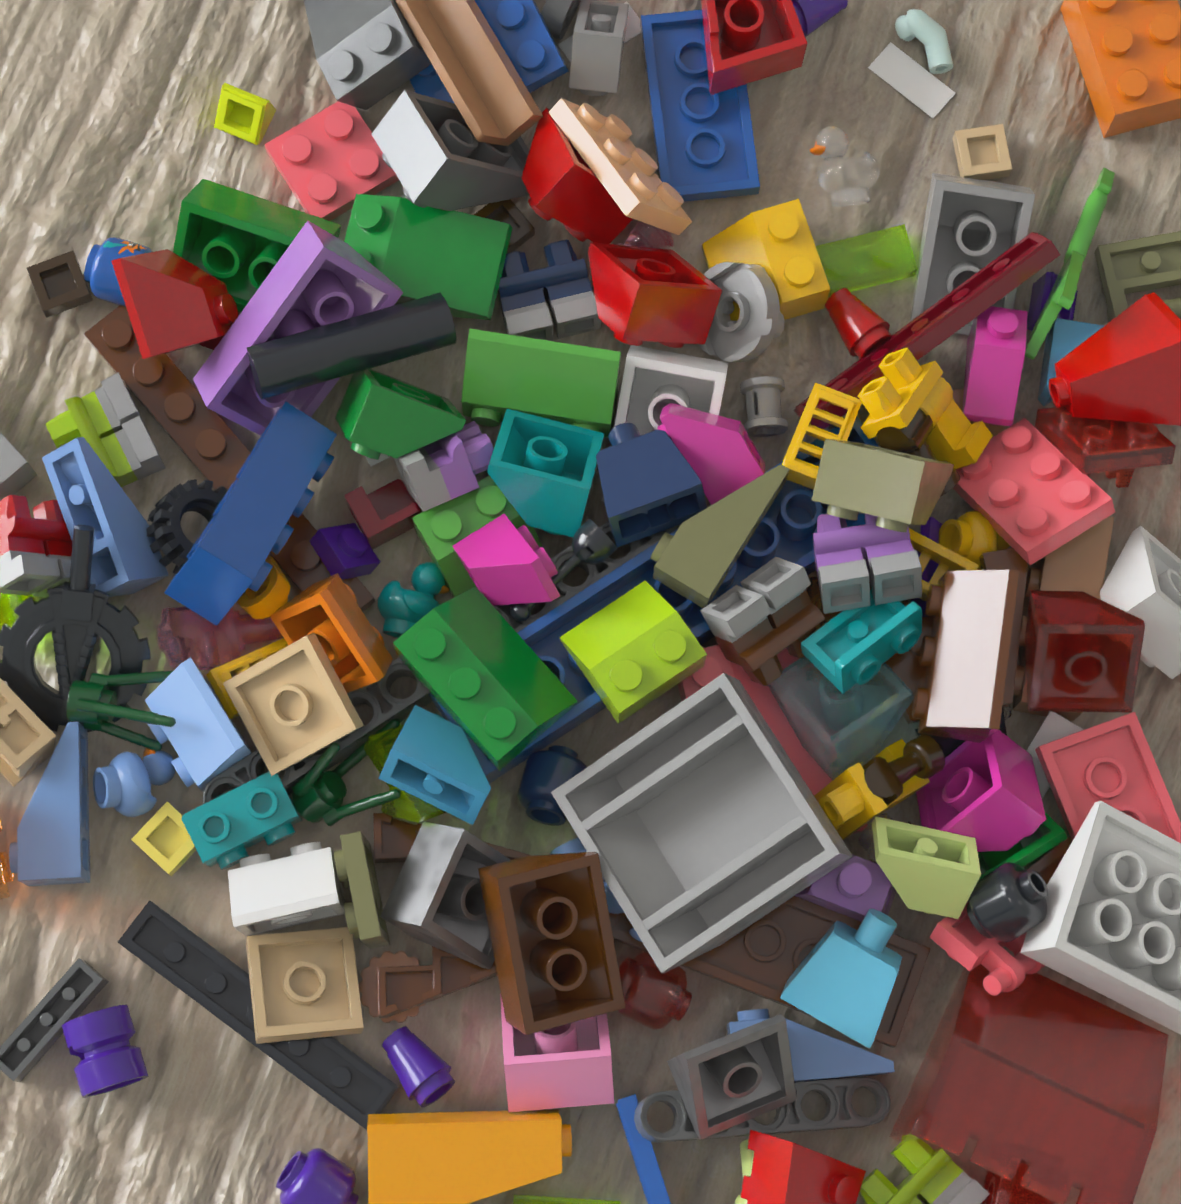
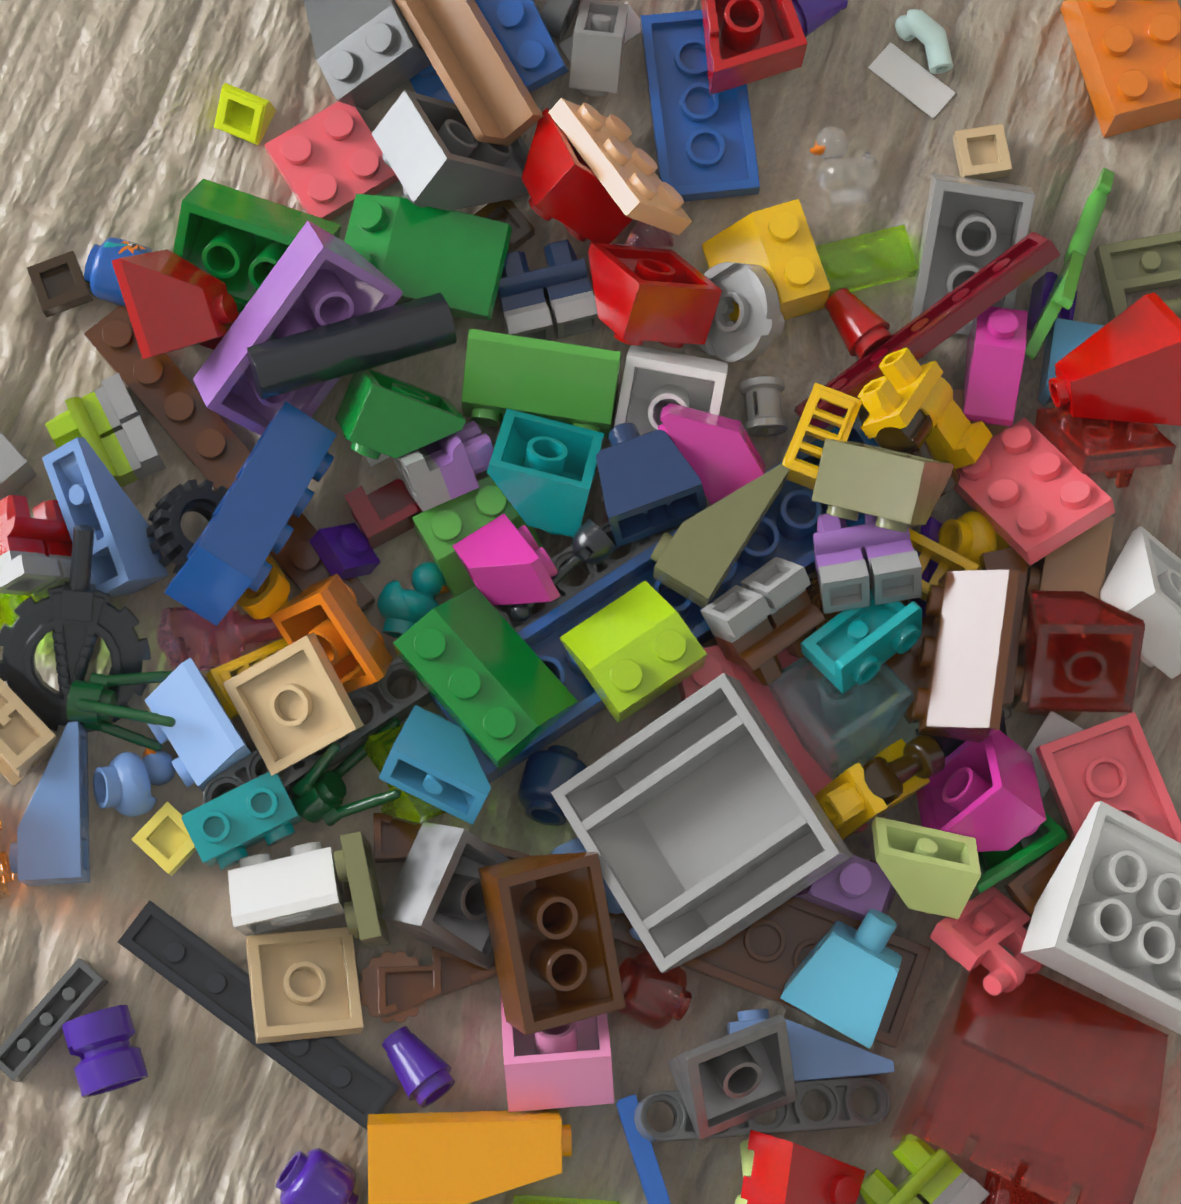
black head [967,862,1048,942] -> none

